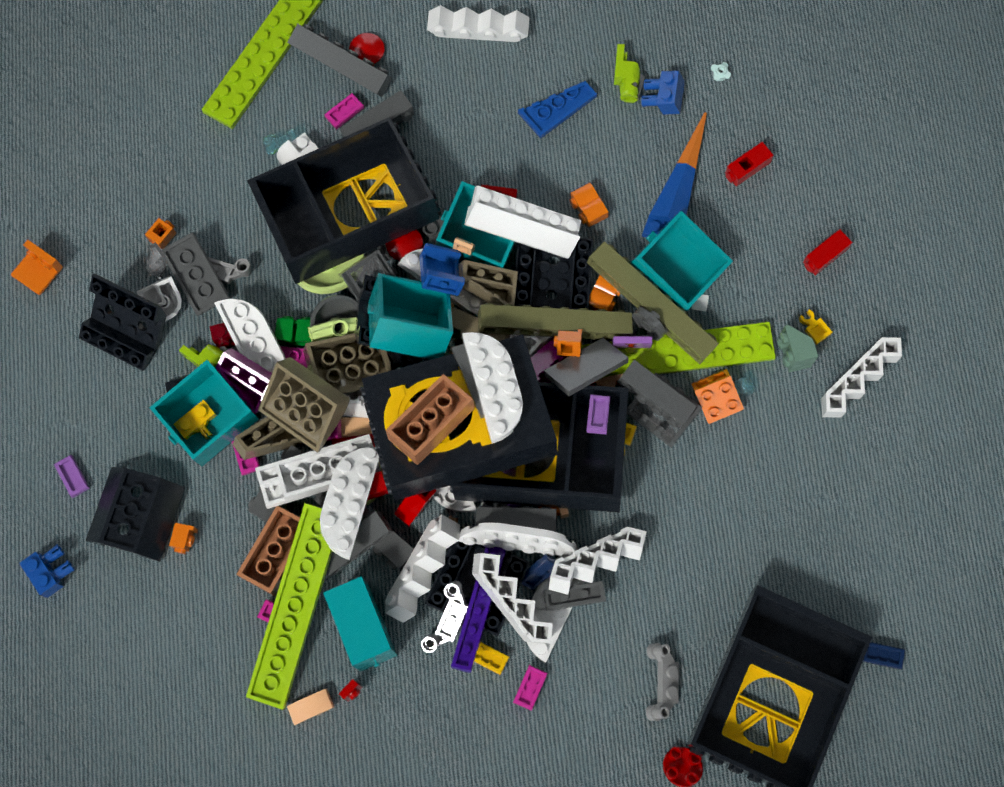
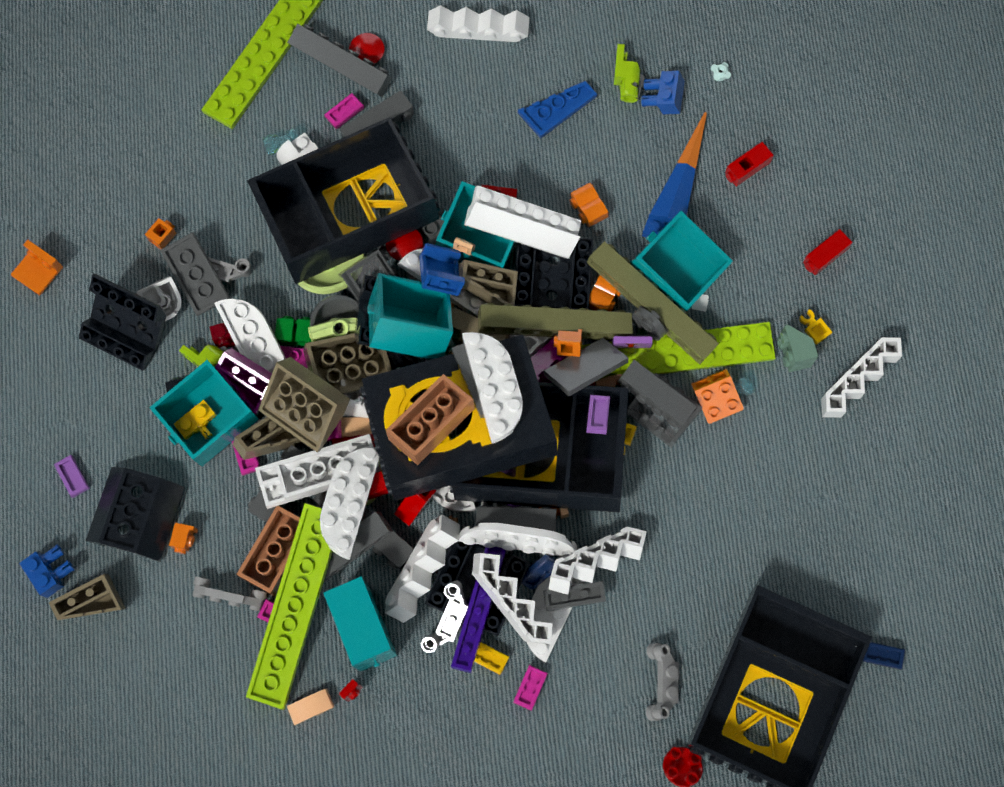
clear slope [145,242,167,280] -> none
none -> dark tan wedge [48,574,126,620]
none -> light grey plate [192,576,268,611]

